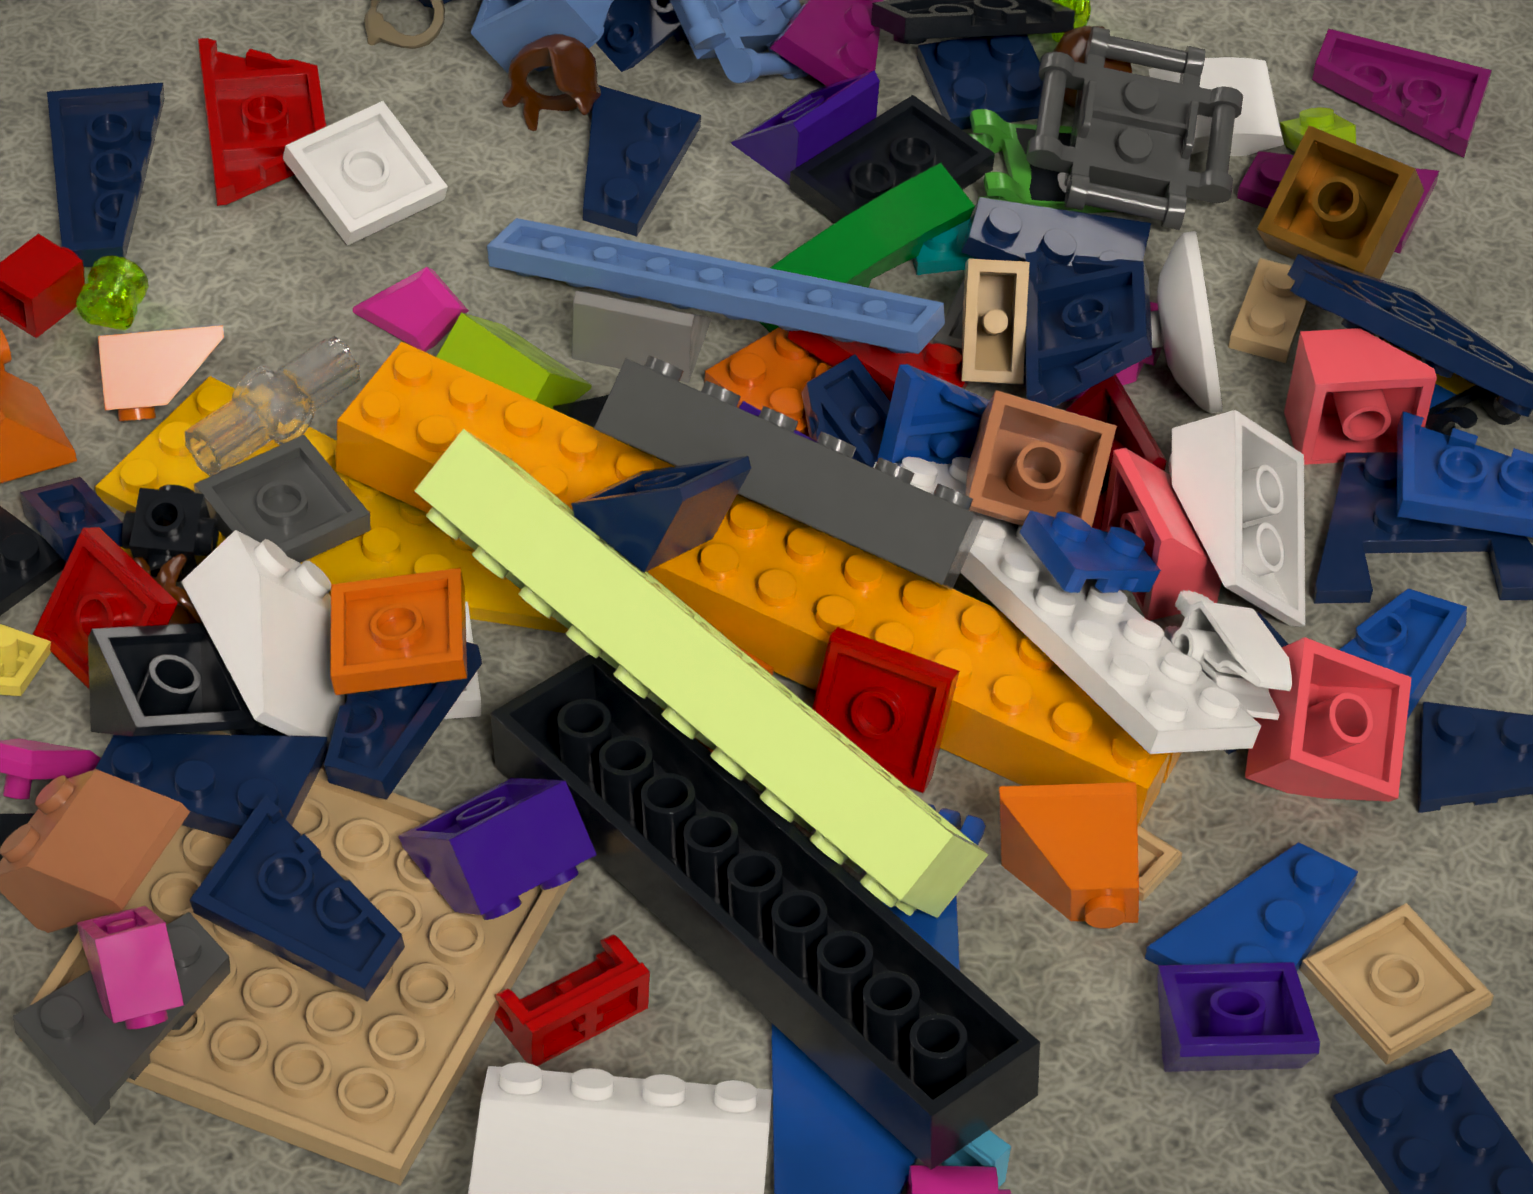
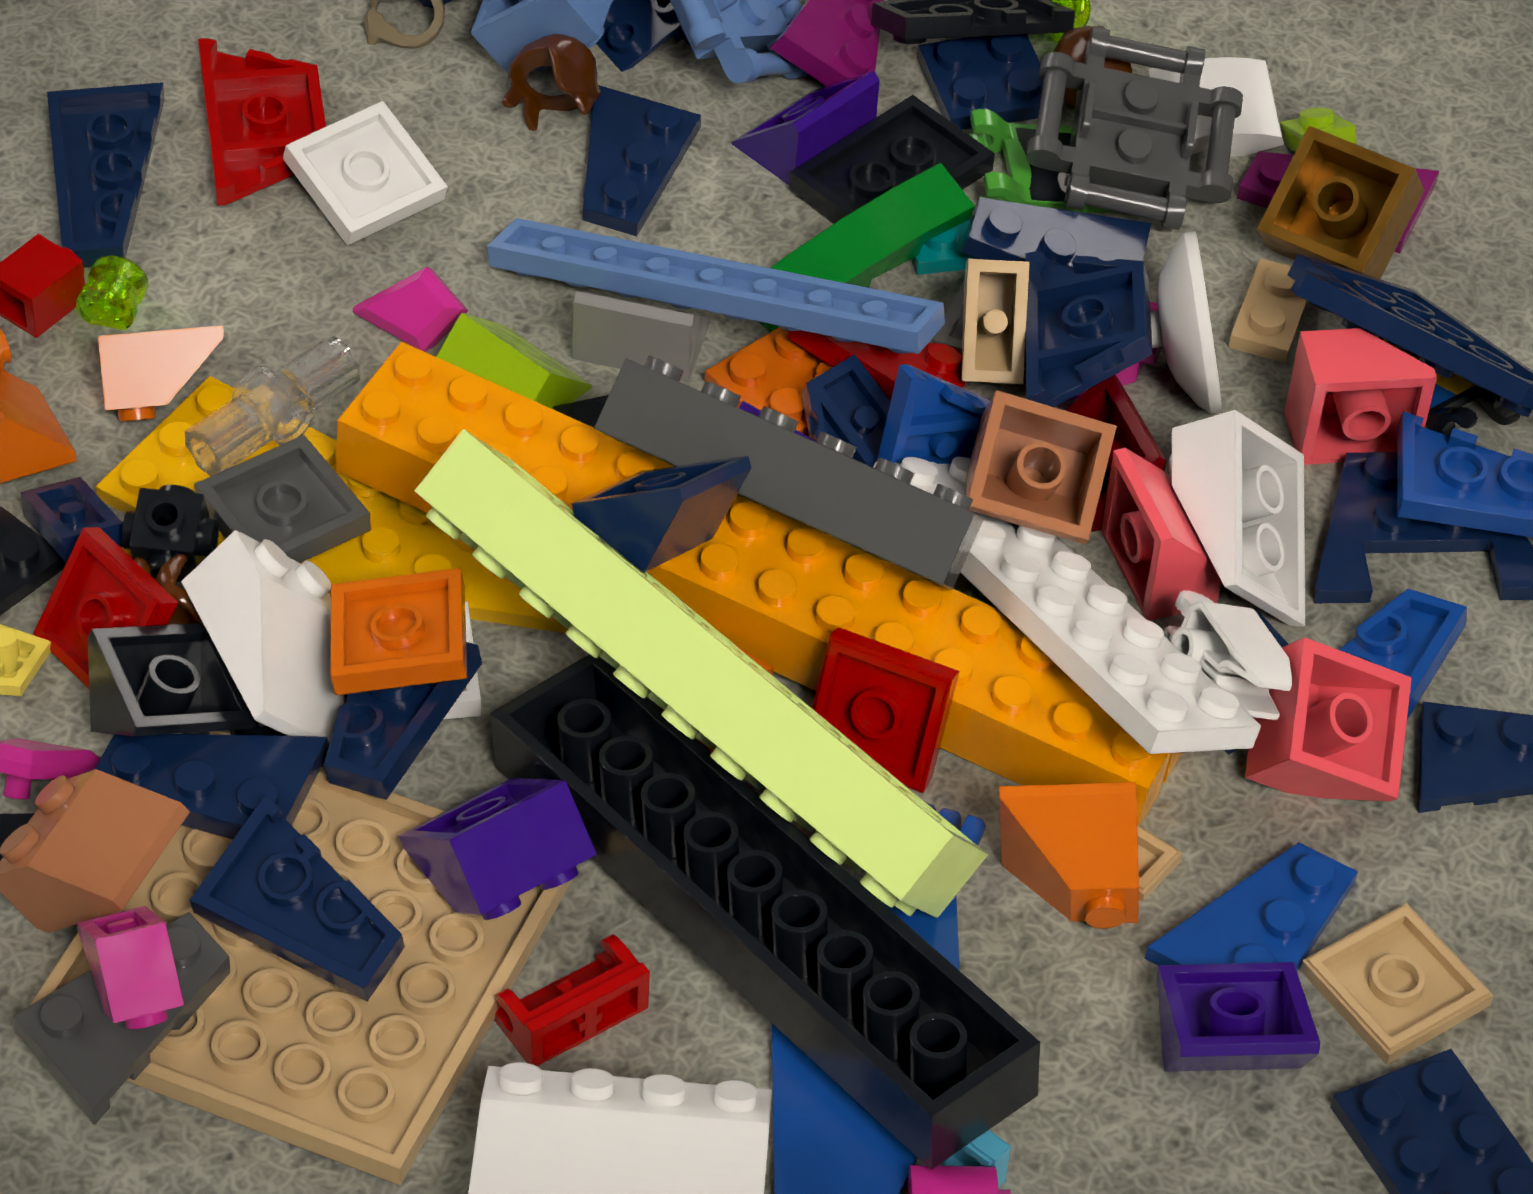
blue wing [1020,510,1161,593] -> none
magenta wing [1312,28,1492,158] -> none

